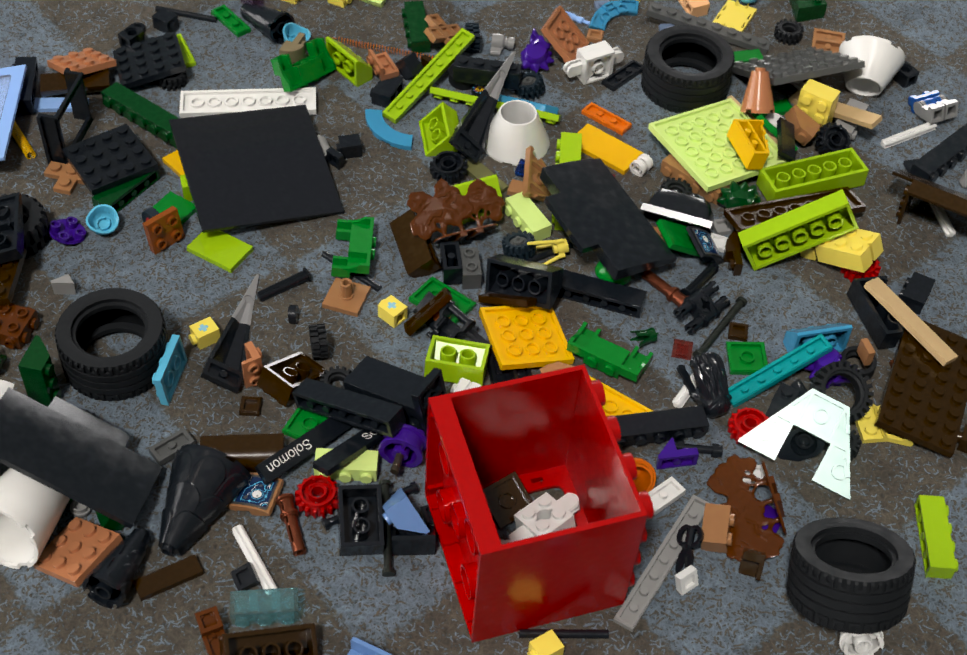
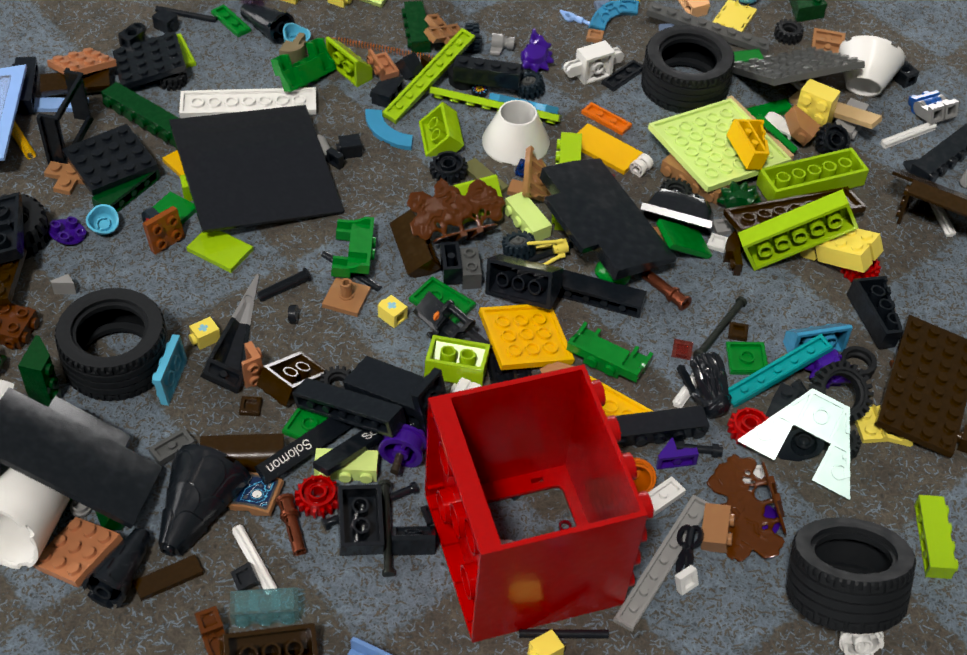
black tyre [309,323,329,360] -> none
medium blue slope [382,488,430,534] -> none
dark brown tile [404,287,453,336] -> none
black plate [449,51,516,164] -> none
dark brown tile [478,293,537,308] -> none
dark brown plate [483,471,533,529] -> none
white brick [509,492,580,541] -> none
nougat plate [540,5,590,63] -> none
dark green piece [630,327,659,349] -> none
black pin [673,281,730,335] -> none
black axle [680,263,719,296] -> none
slope [686,226,724,265] -> none
dark brown panel [738,548,766,581] -> none
nougat cone [740,67,775,114] -> none
black tile [777,117,796,162] -> none
medium nougat tile [857,338,876,366] -> none
tan tile [863,277,958,366] -> none
black brick [898,271,935,315] -> none

